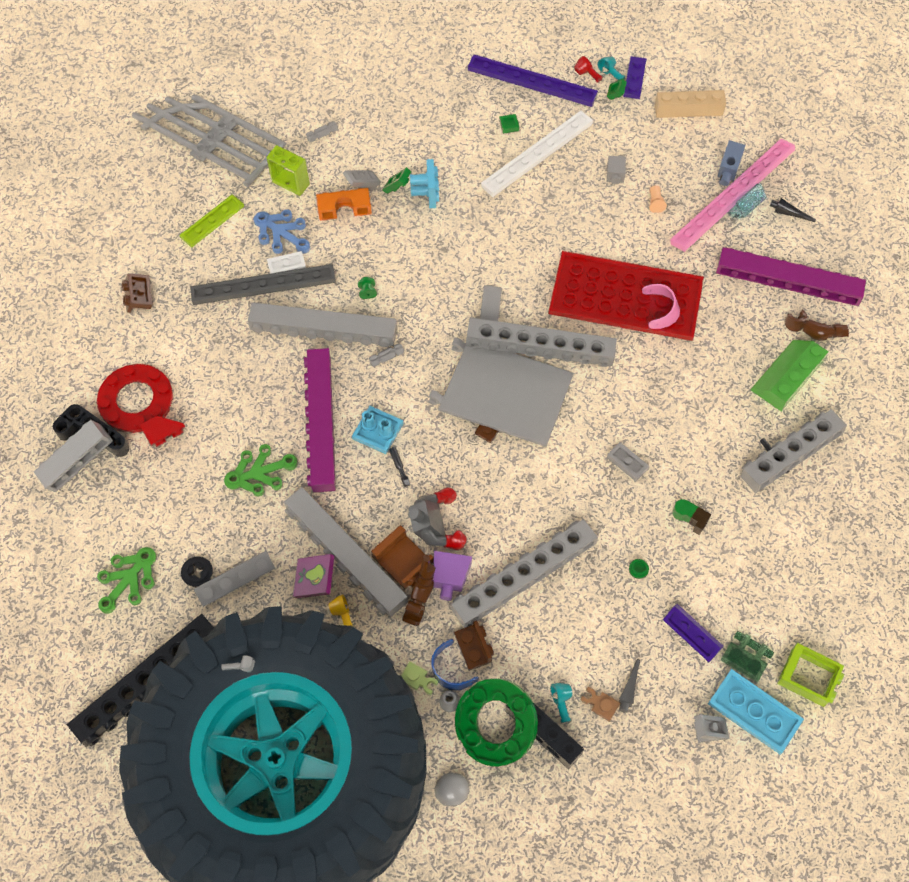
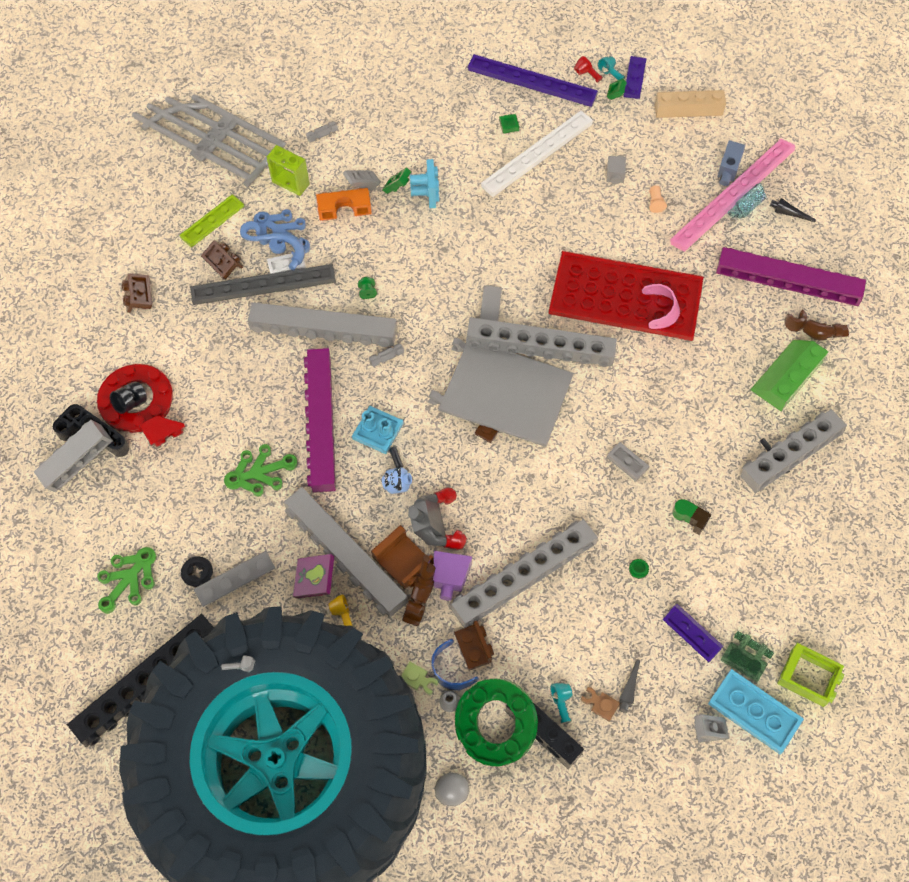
none -> black wheel [110,381,147,414]
none -> reddish brown bracket [201,240,244,280]
none -> medium blue plant [240,221,305,270]
none -> light blue head [382,467,412,494]

